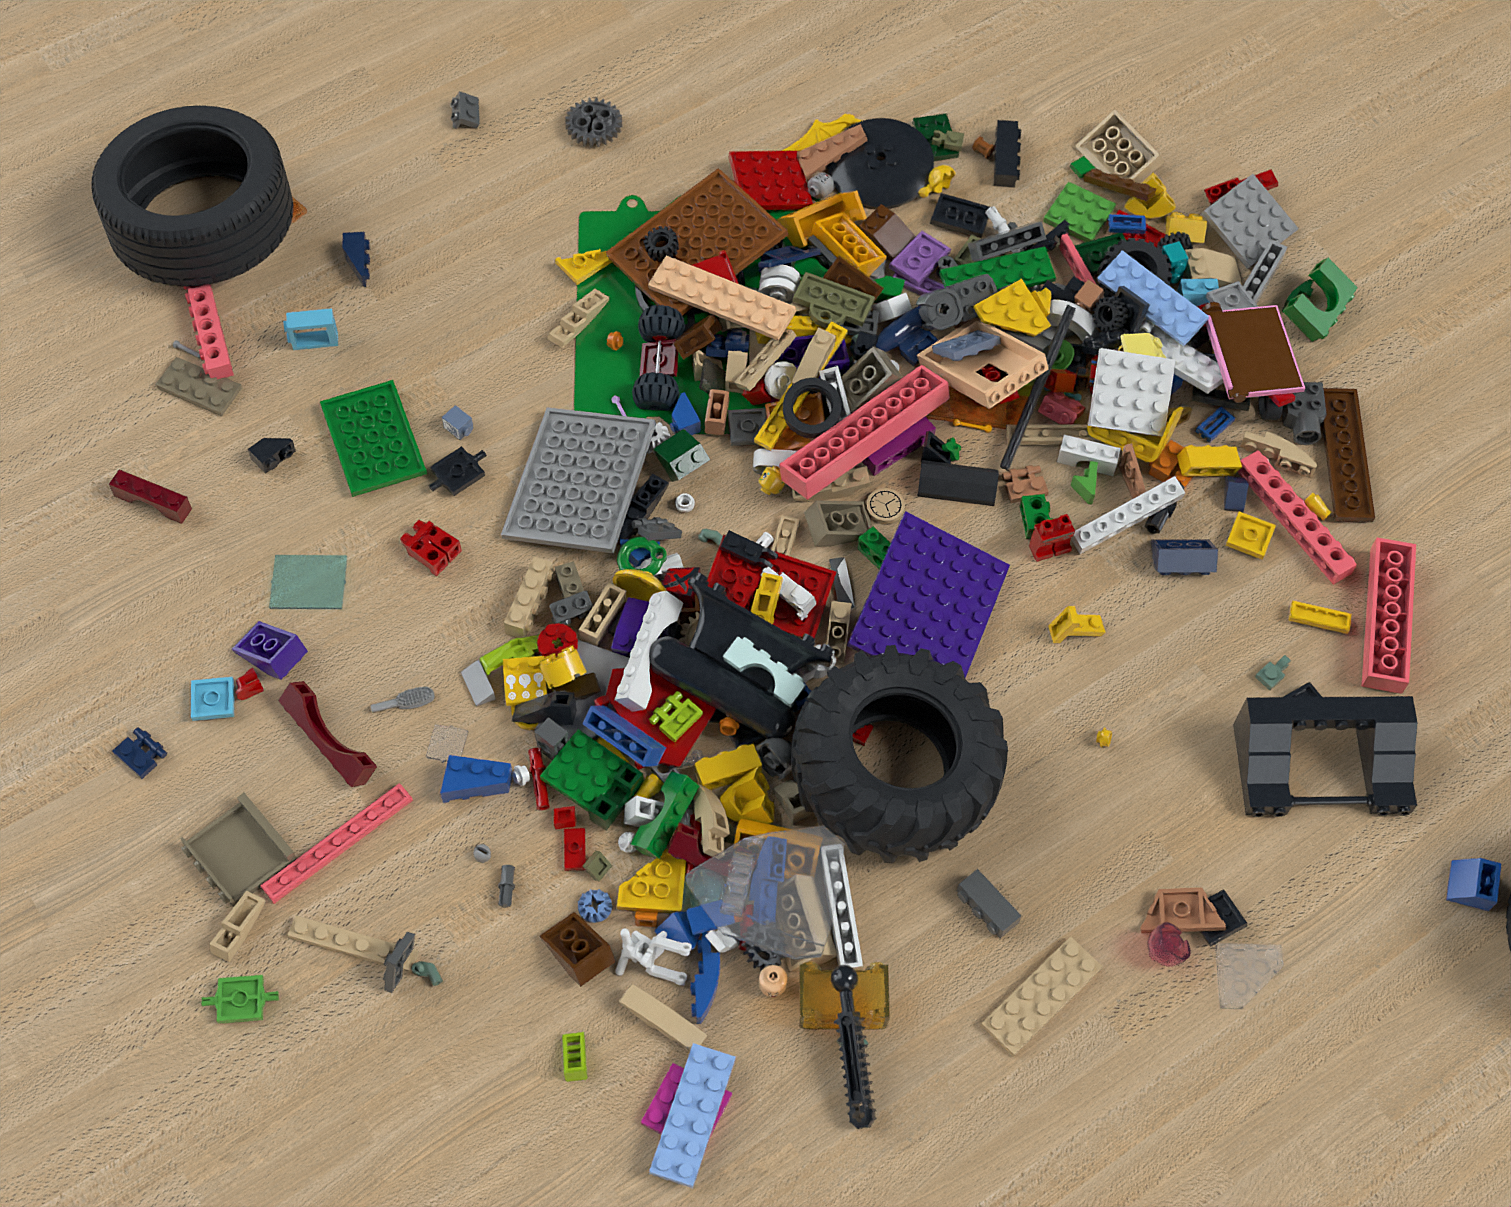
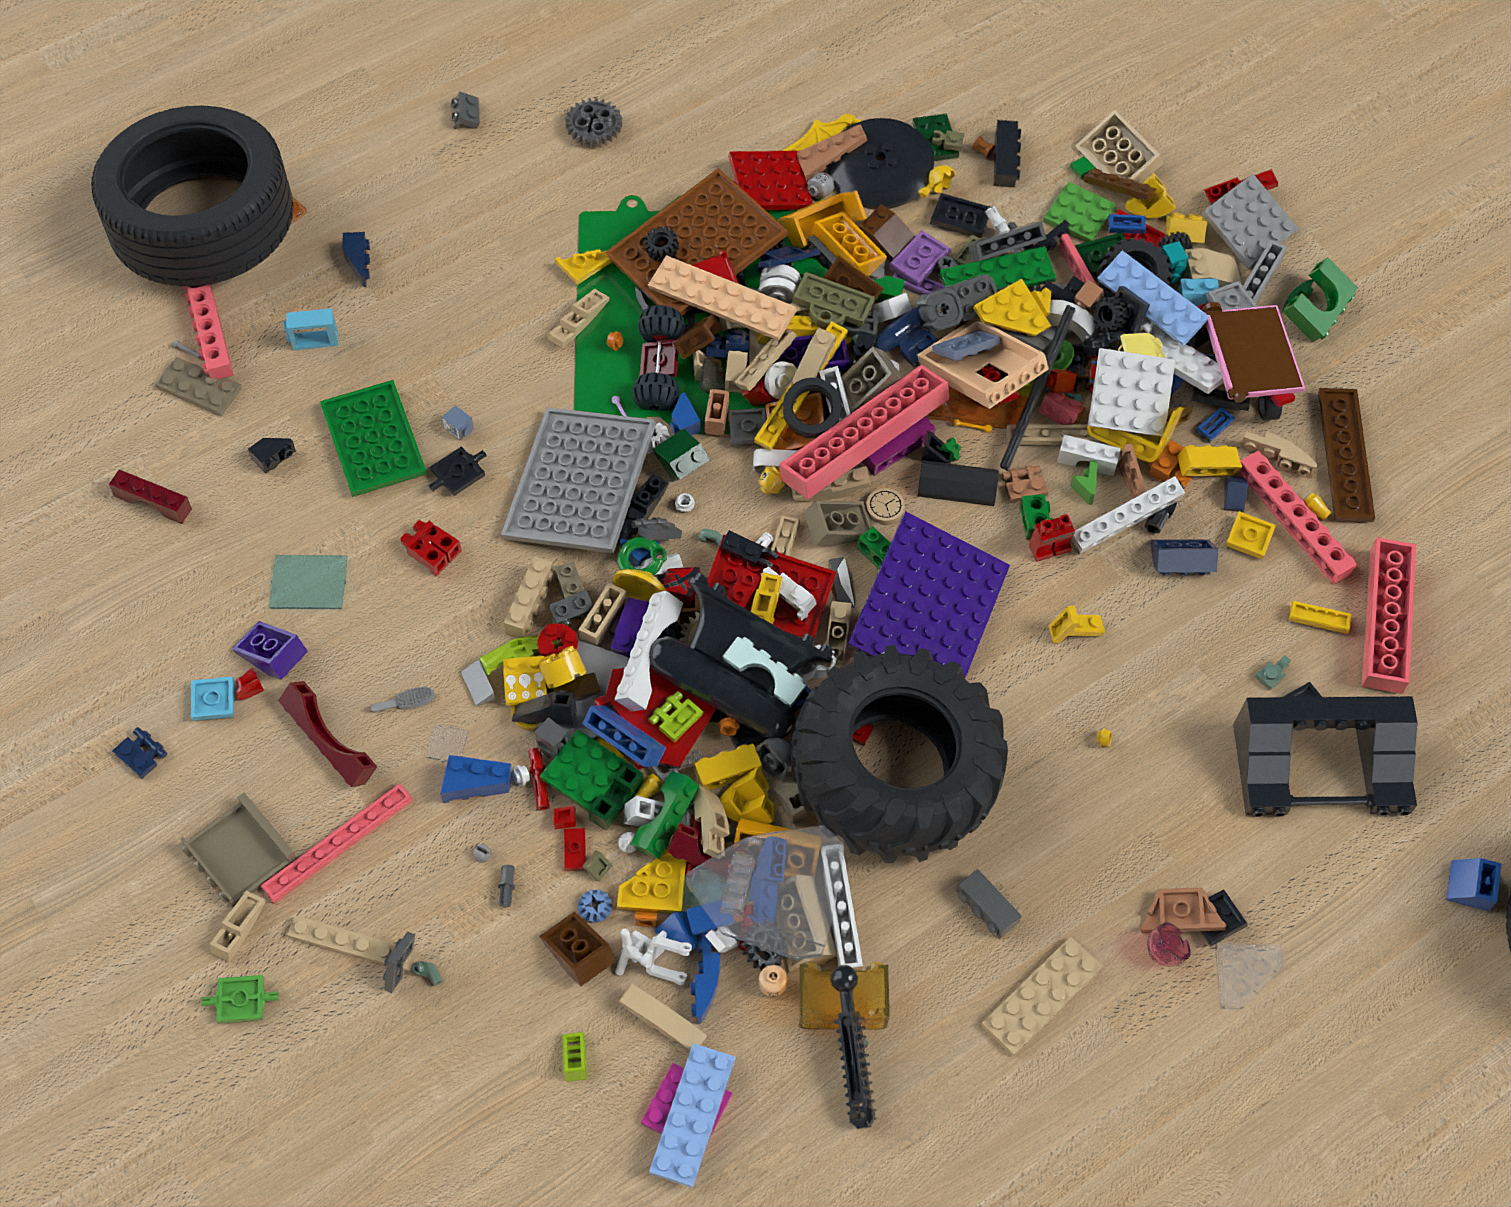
dark grey brick [1282,382,1326,445] -> none

